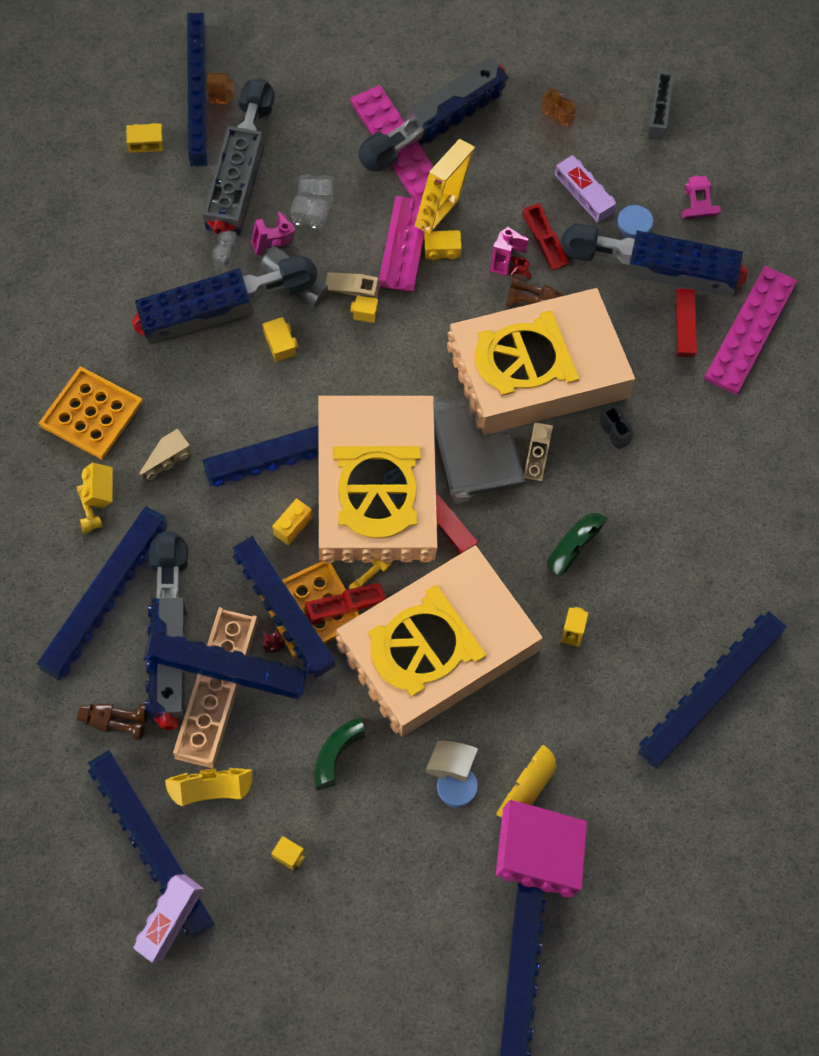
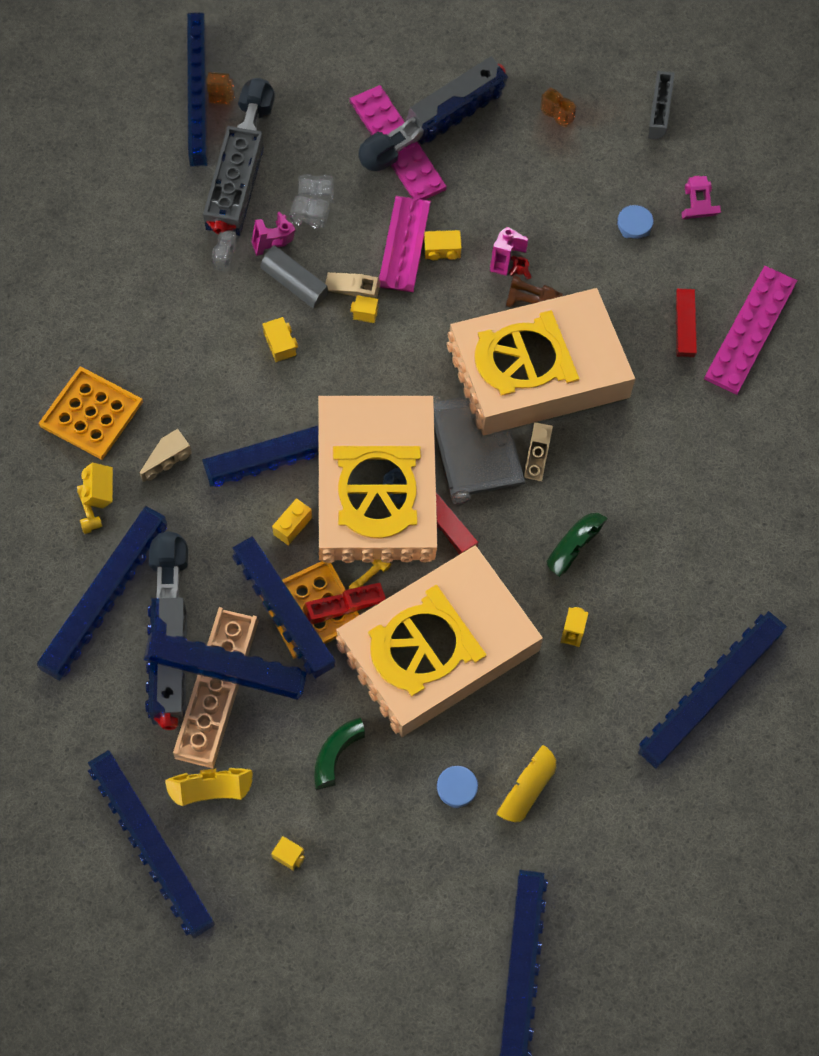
reddish brown piece [77,704,149,741] -> none
yellow brick [126,123,164,153] -> none
piece [132,256,317,345] -> none
lavender brick [133,875,204,962] -> none
dark red plate [262,630,284,653] -> none
yellow window [415,139,475,234] -> none
dark tan slope [425,741,478,782] -> none
dark pink brick [496,800,587,897] -> none
red slope [522,203,569,270] -> none
lavender brick [555,155,616,223] -> none
piece [561,224,748,296] -> none
black brick [600,404,633,449] -> none

